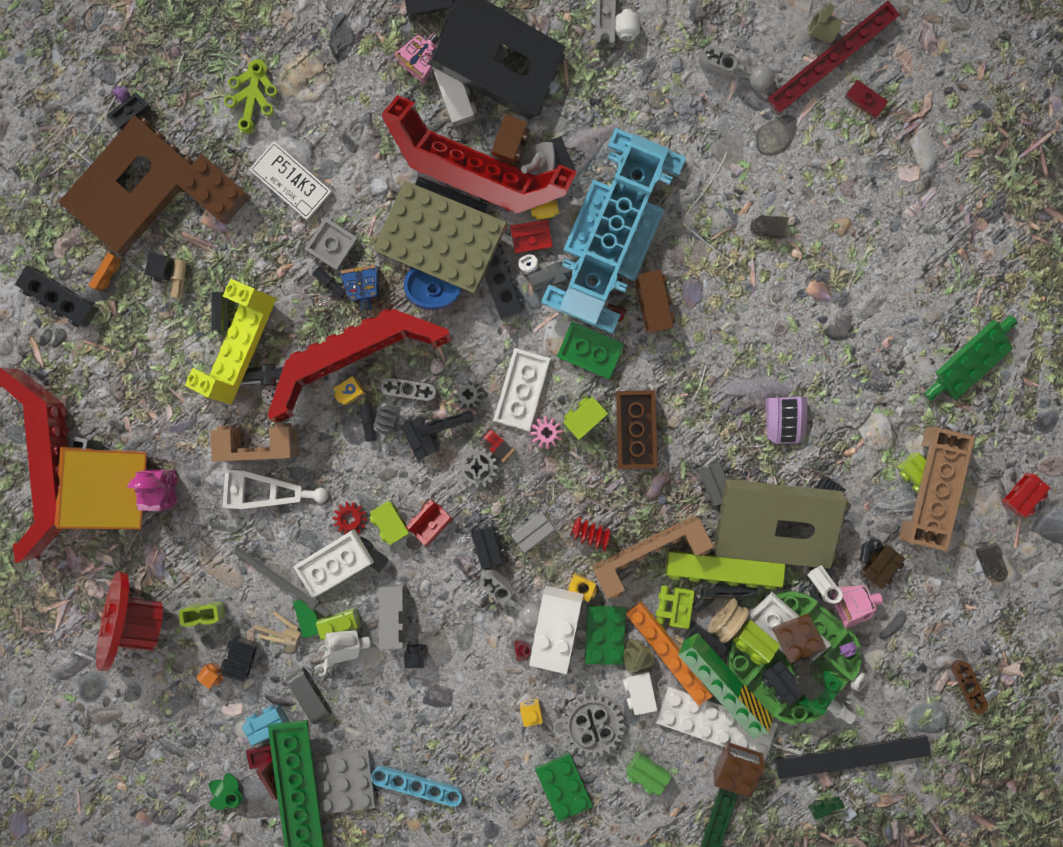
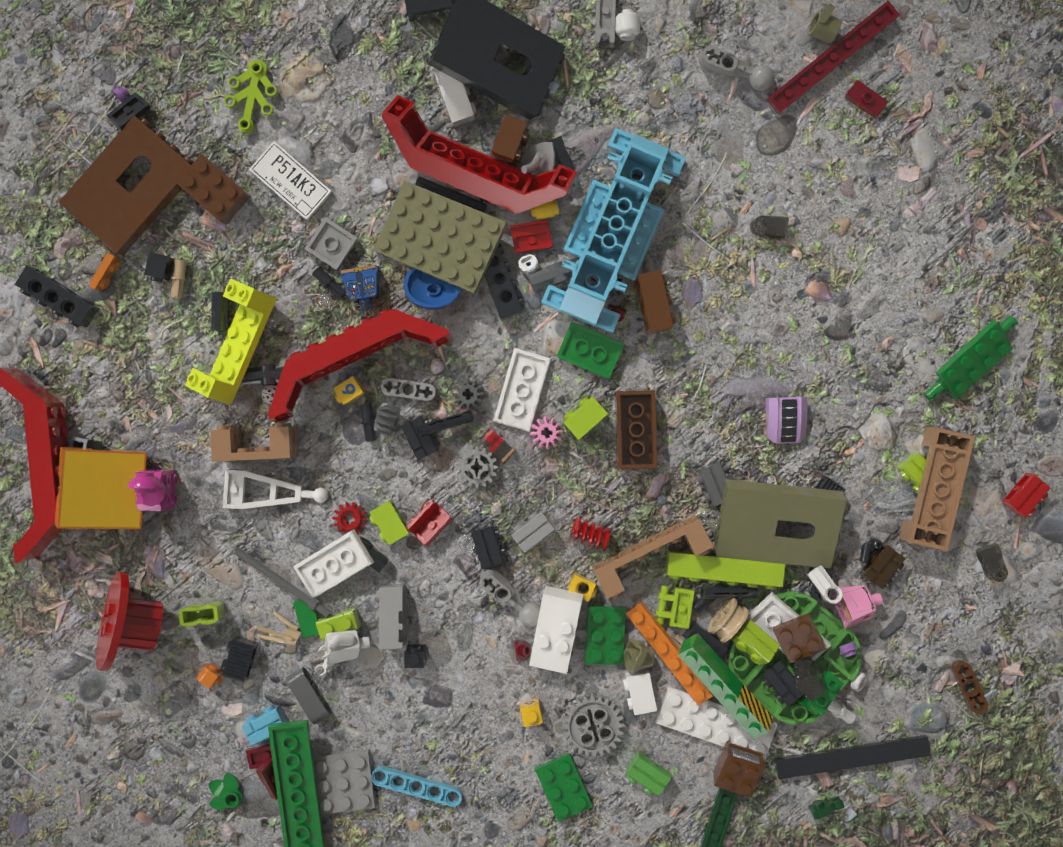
torso [395,34,438,84] -> none

